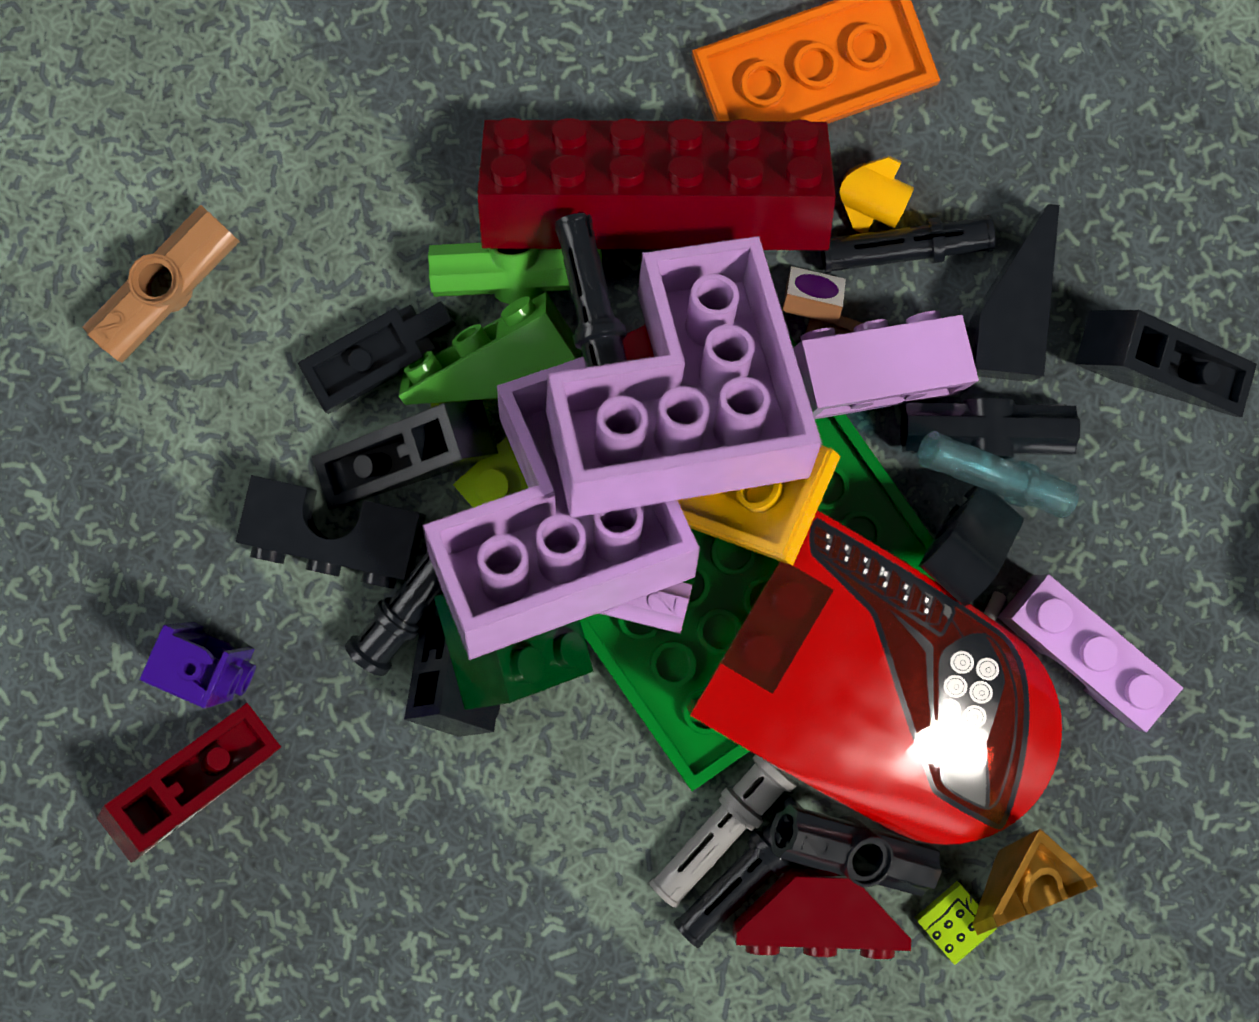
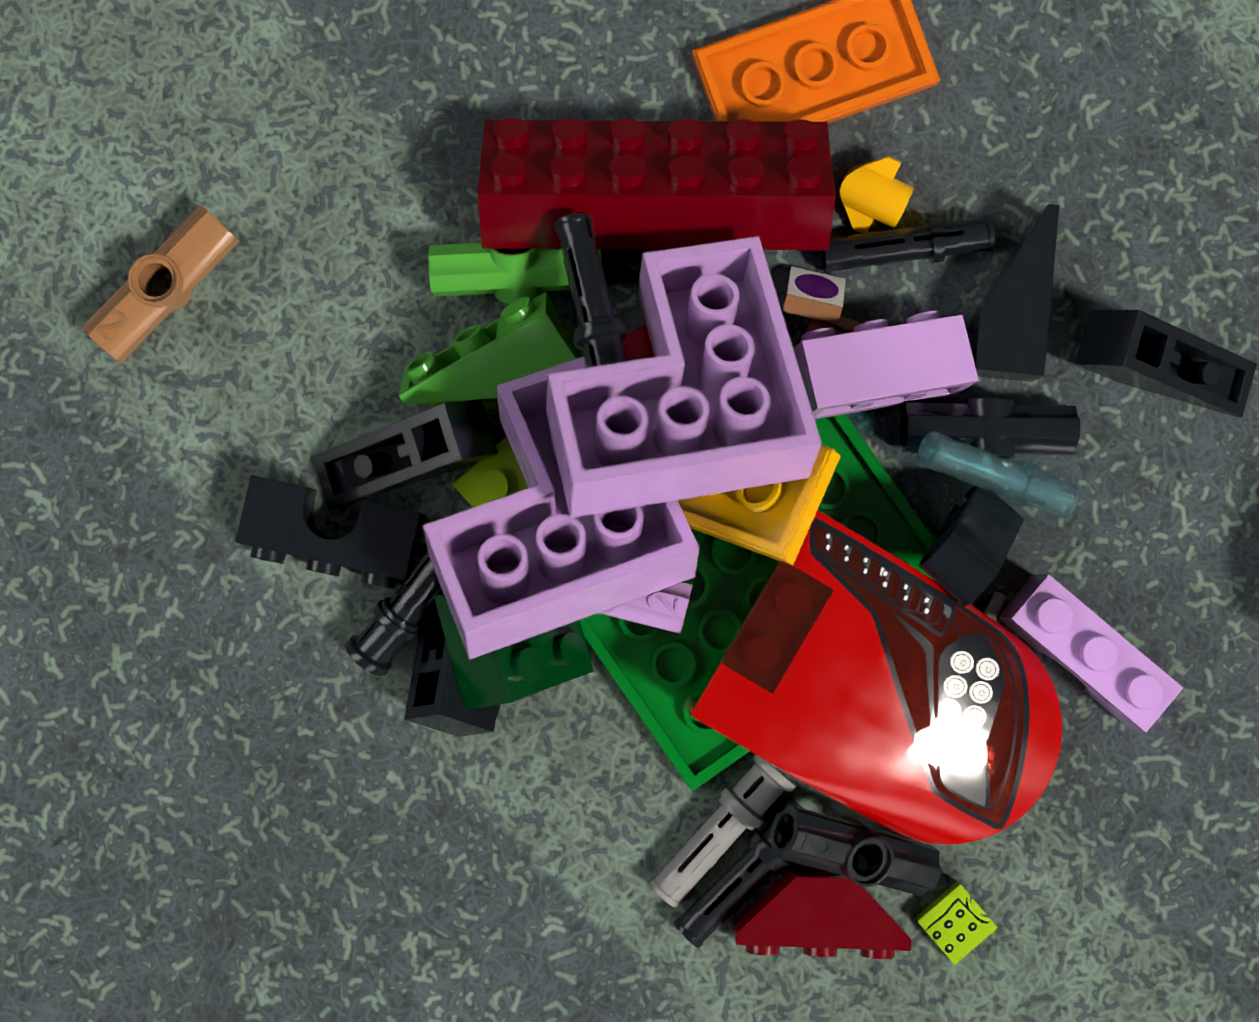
dark red slope [97,703,281,863] -> none
dark purple hinge [139,622,256,709] -> none
black hinge [298,301,456,414] -> none
pearl gold slope [973,829,1098,935] -> none

